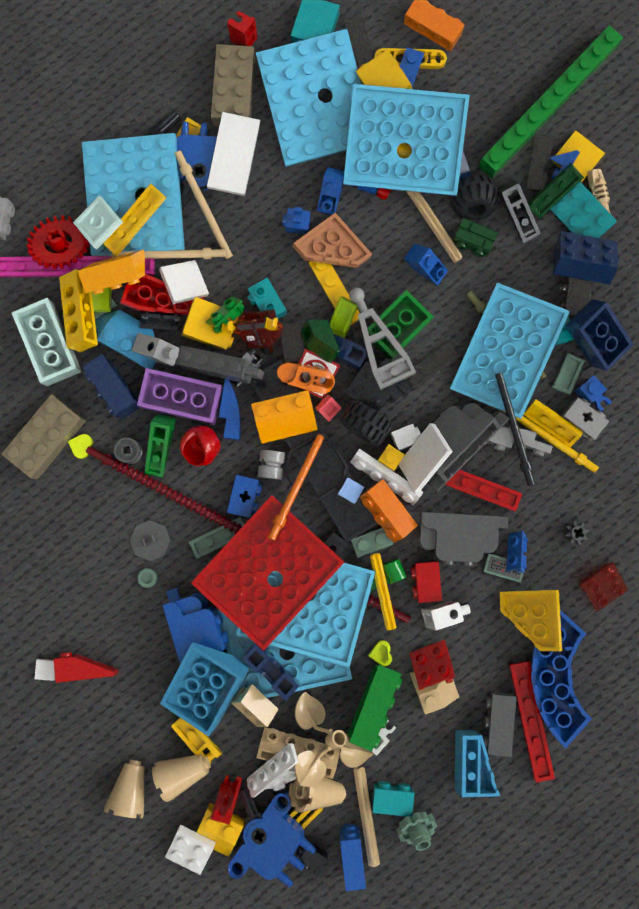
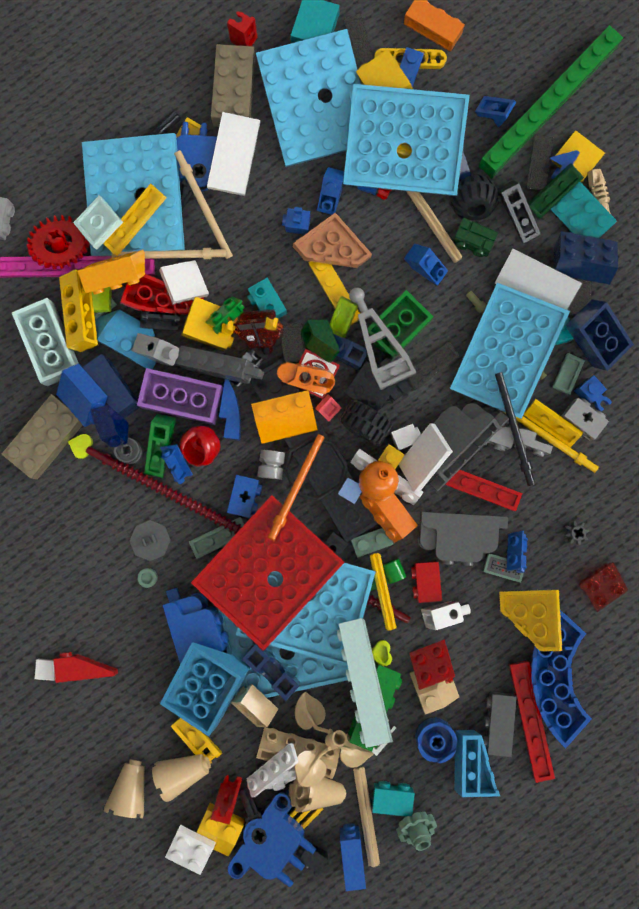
none -> blue brick [56,363,108,427]
none -> clear blue slope [91,405,129,447]
none -> blue hinge [160,444,193,484]
none -> light aqua brick [337,618,393,748]
none -> orange cylinder [359,461,399,501]
none -> blue brick [415,717,457,763]
none -> blue slope [475,96,516,127]
none -> white tile [495,249,582,310]

